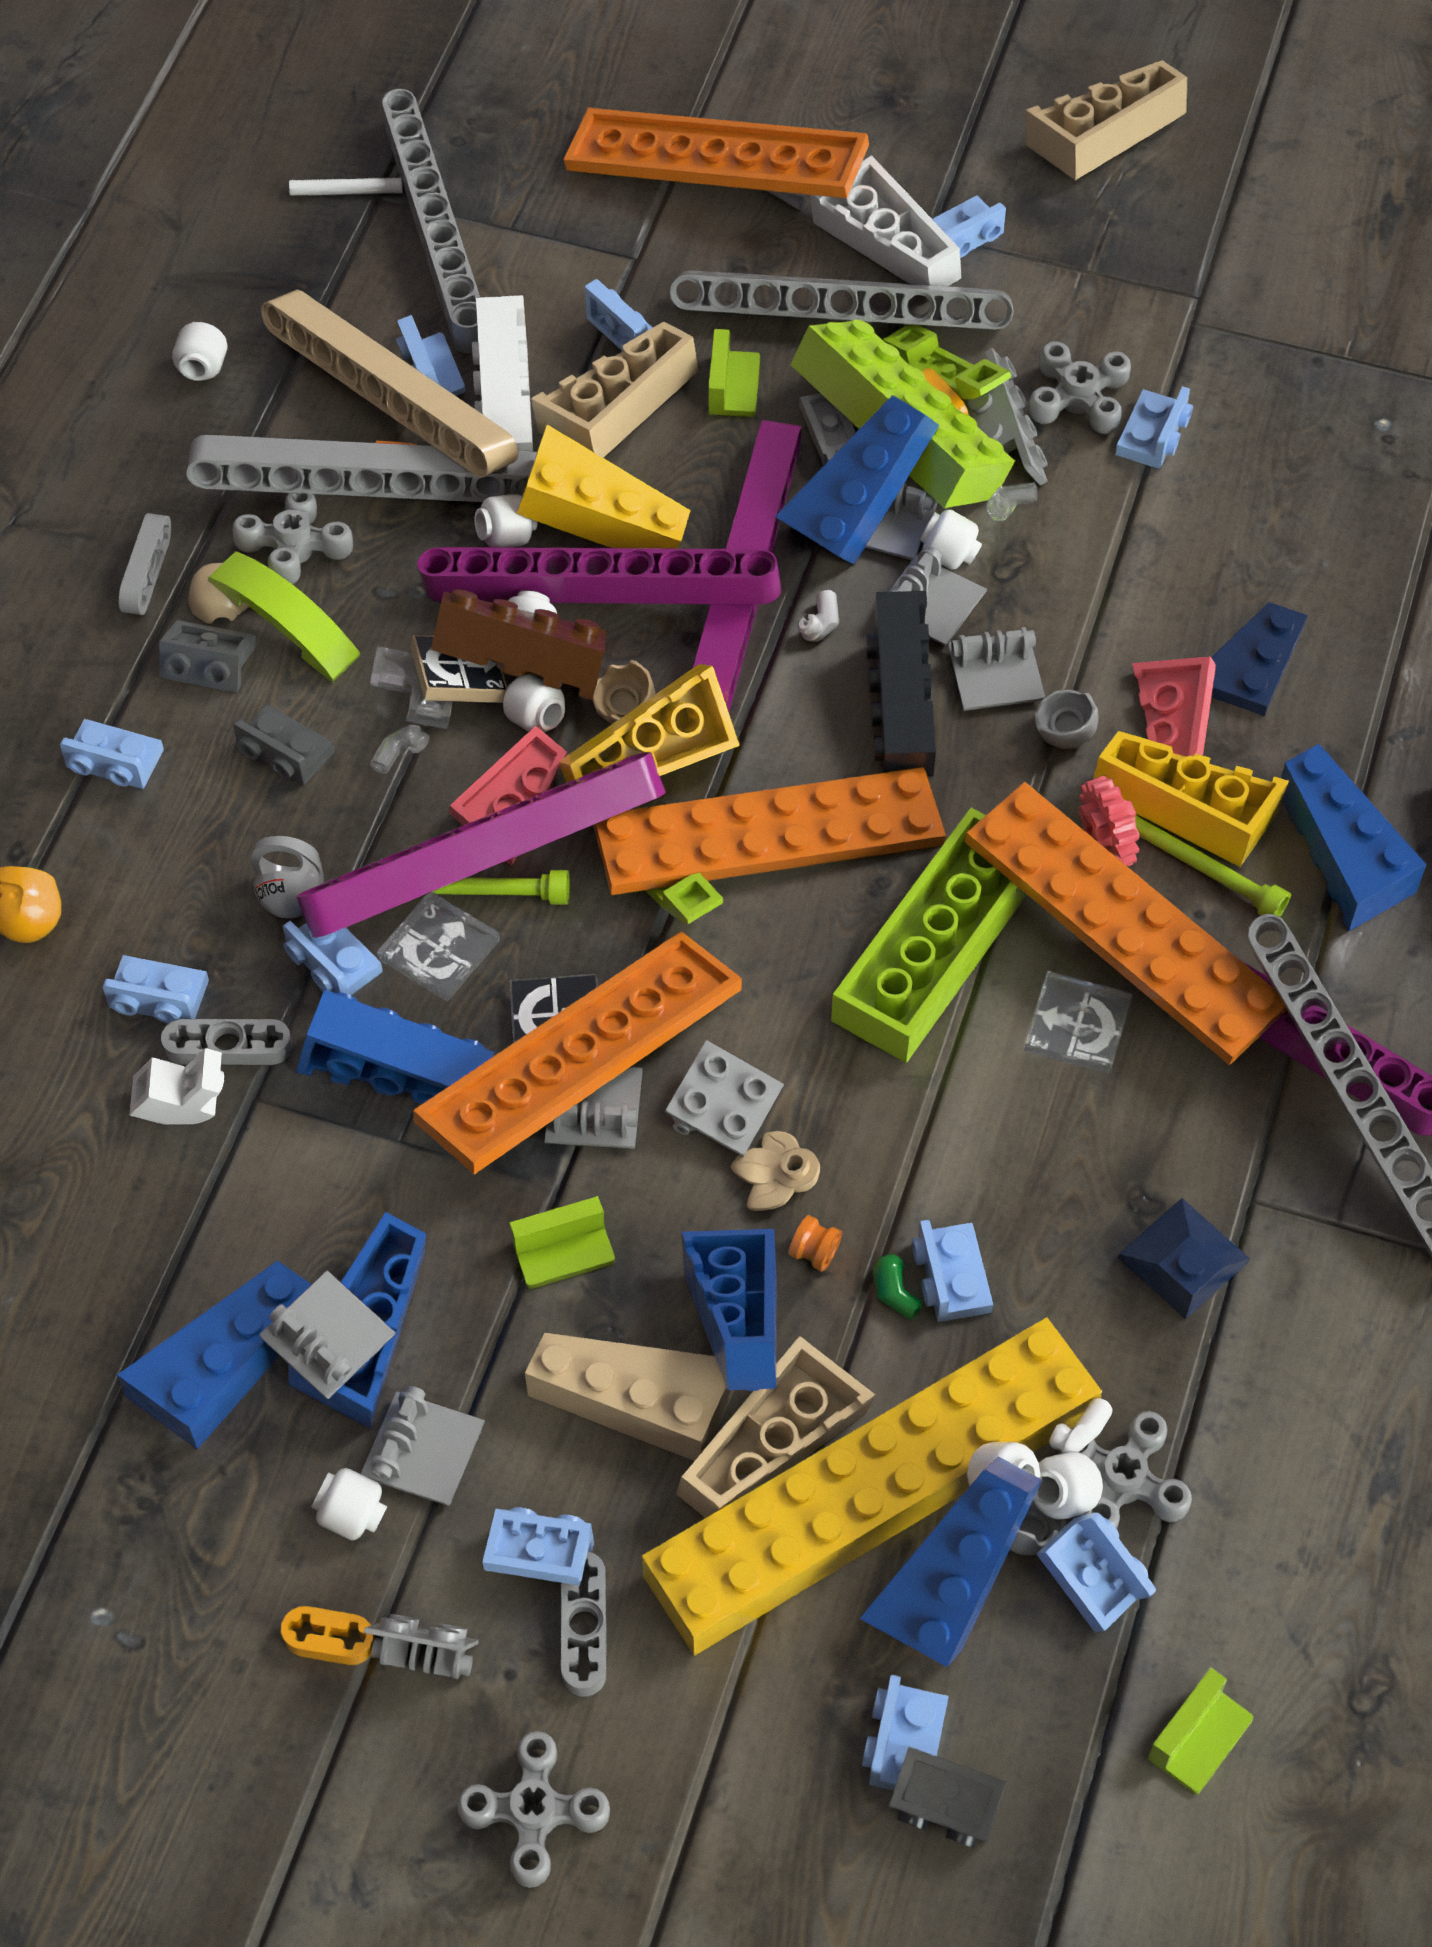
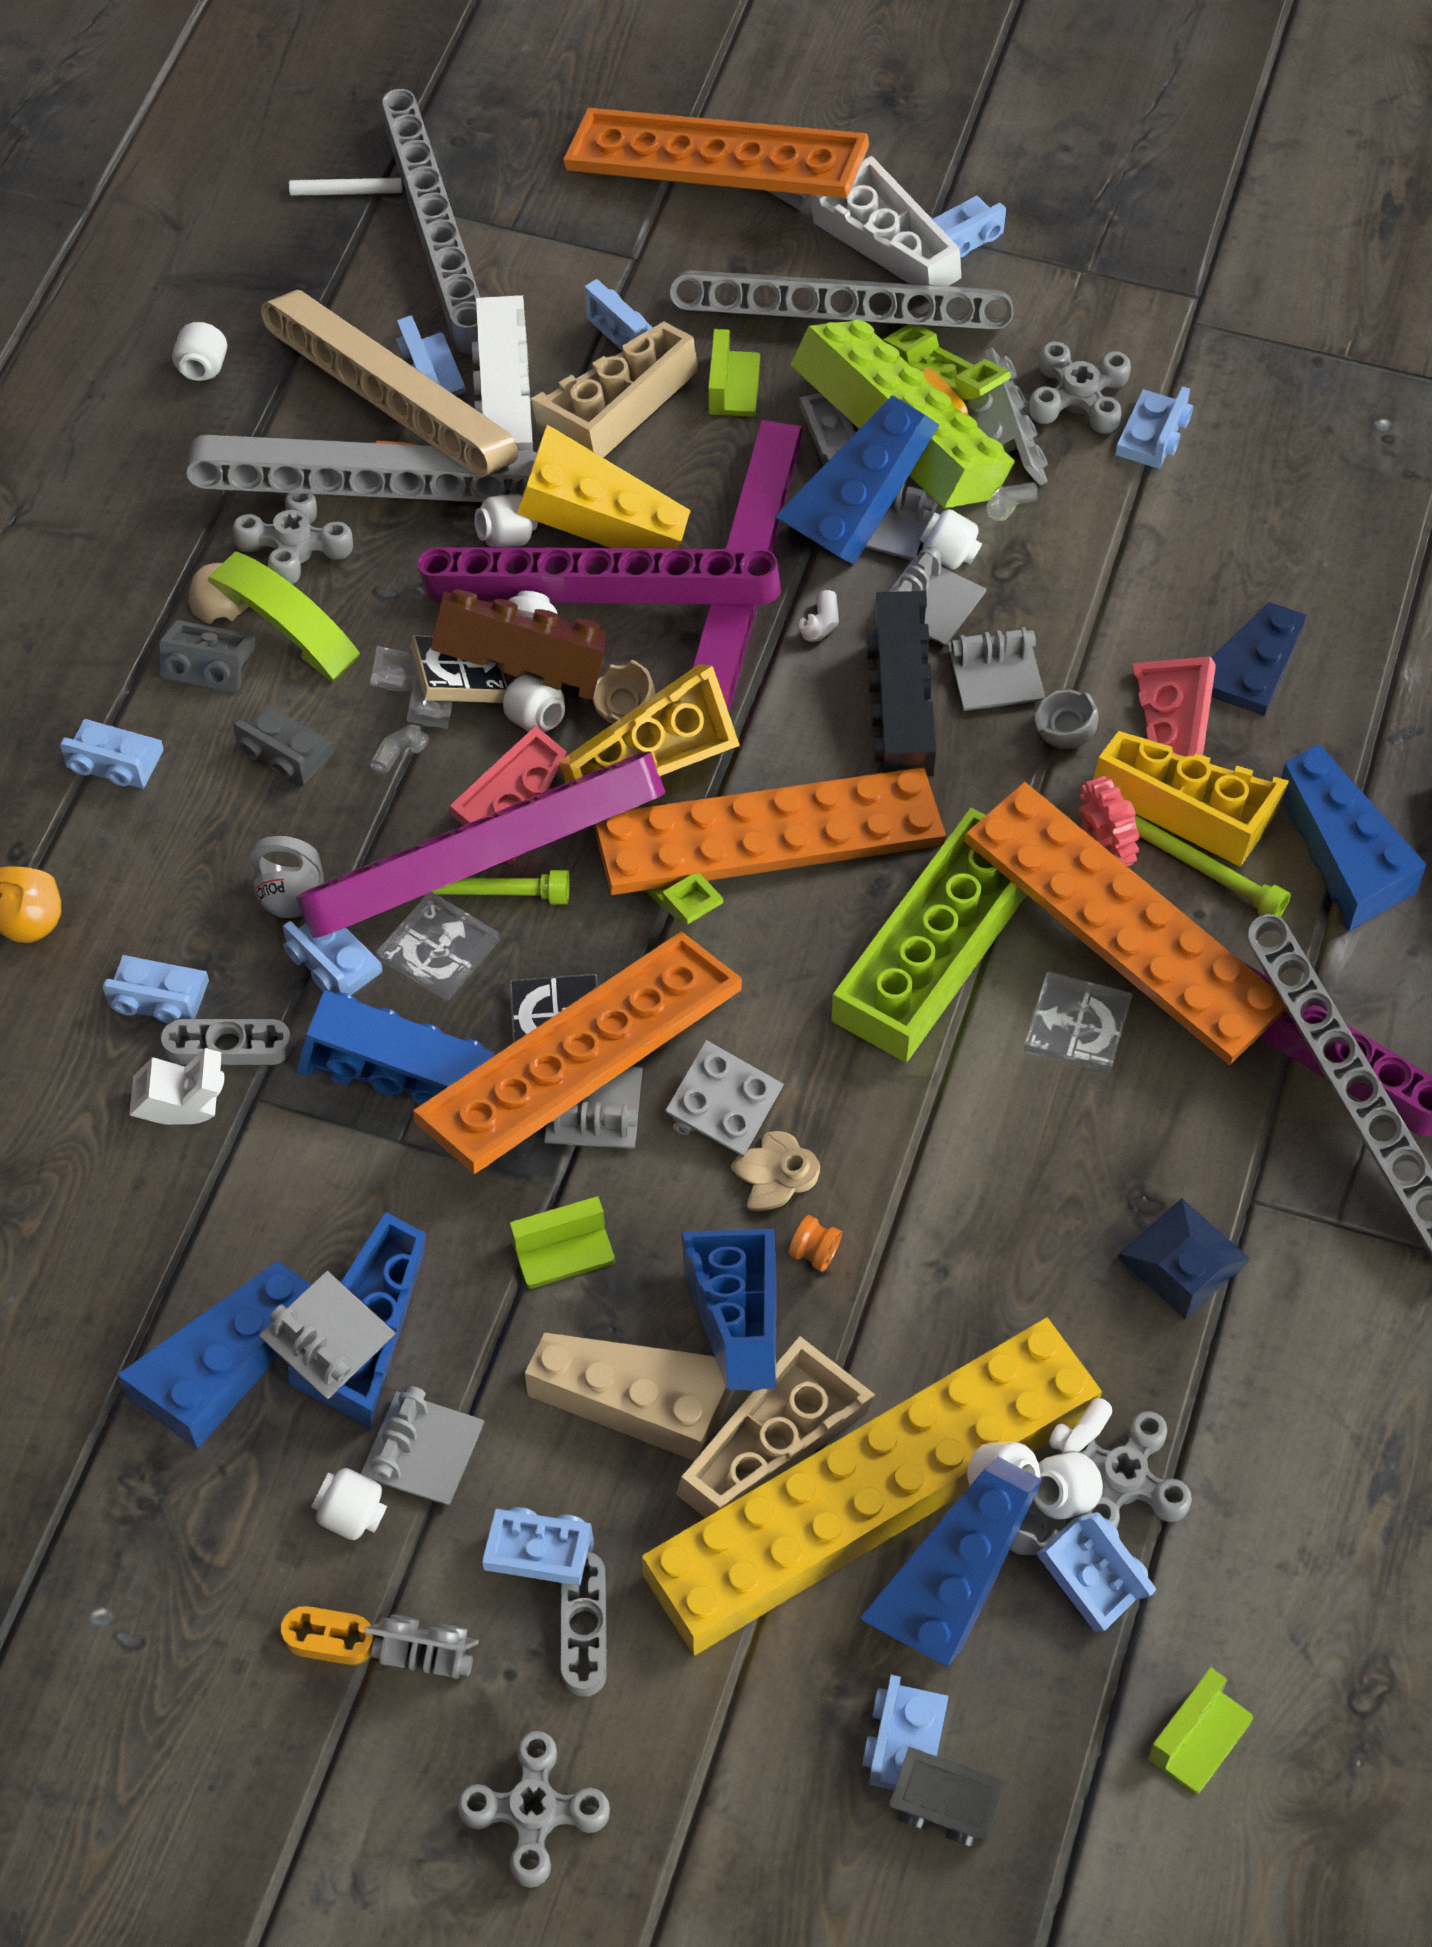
light grey beam [119,513,171,615] -> none
green arm [873,1254,924,1321] -> none
light blue bracket [912,1219,993,1322] -> none
tan wedge [1026,60,1187,180] -> none

